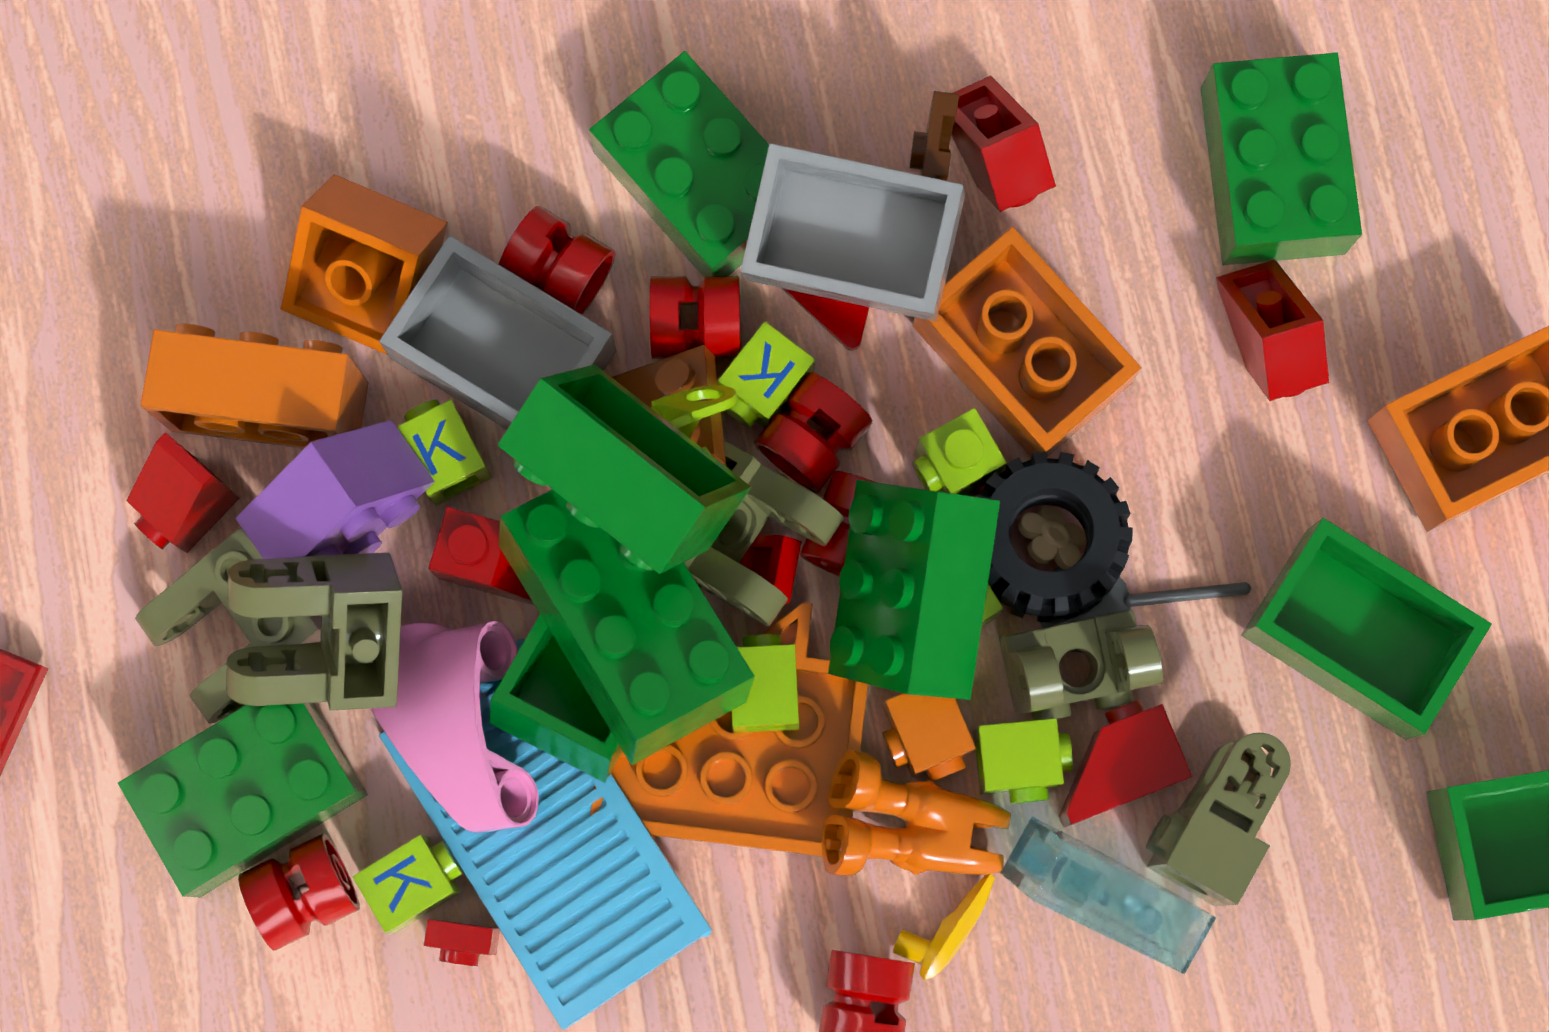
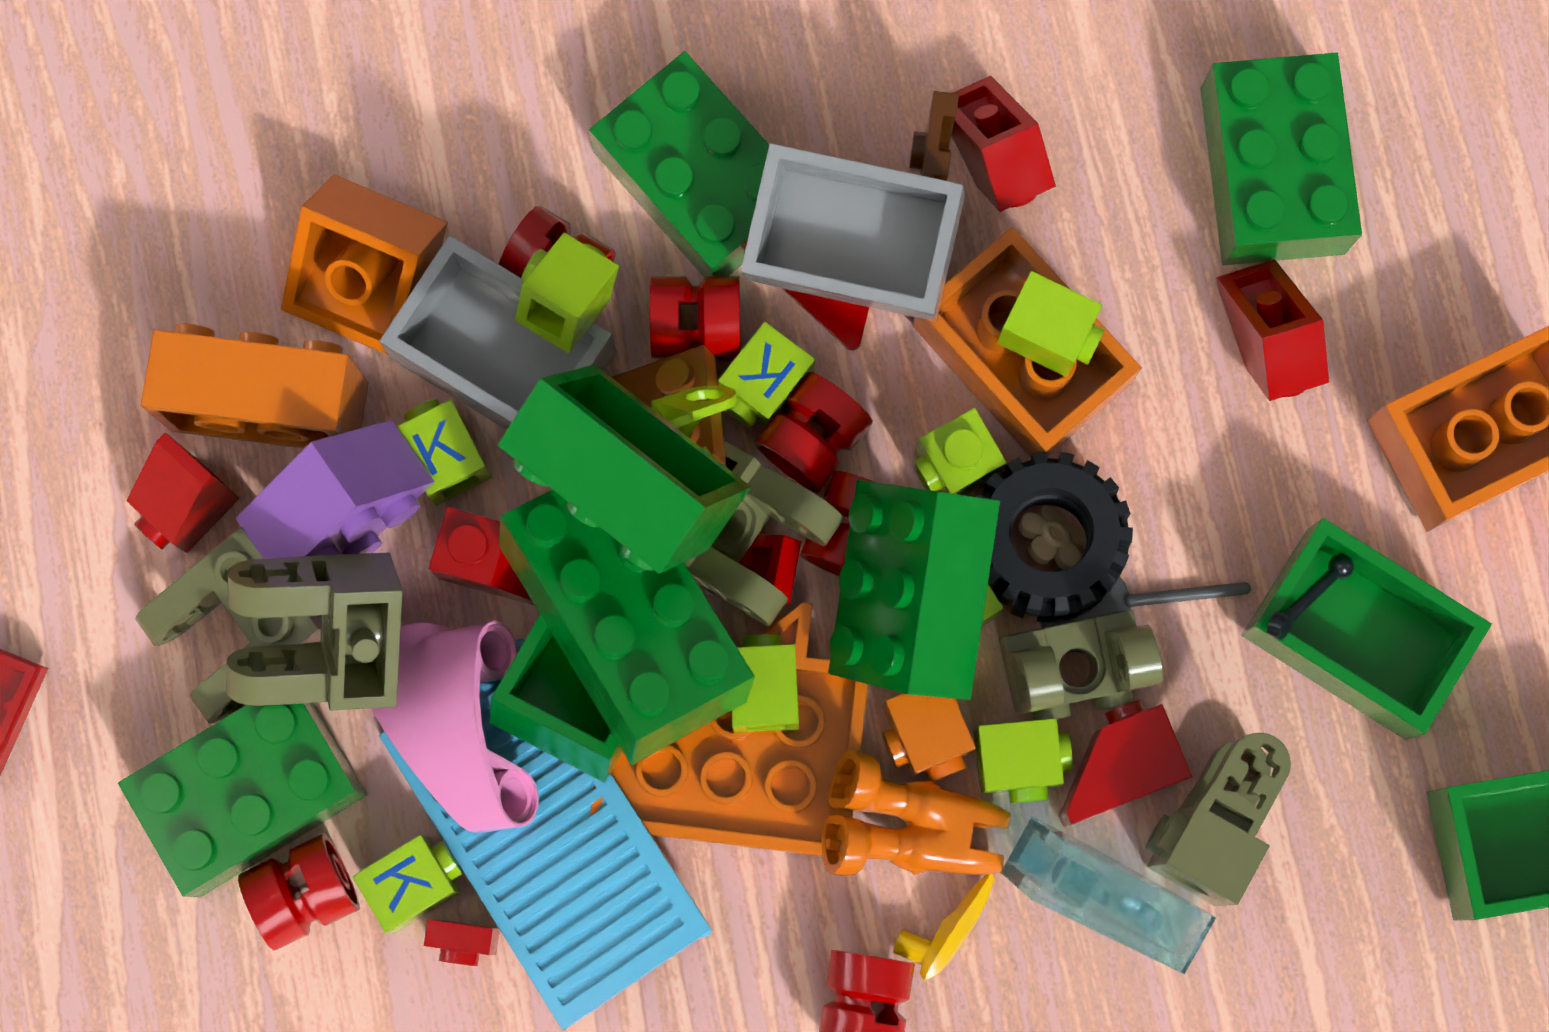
none -> lime brick [514,233,619,353]
none -> lime brick [997,271,1105,377]
none -> black hinge [1267,554,1354,640]

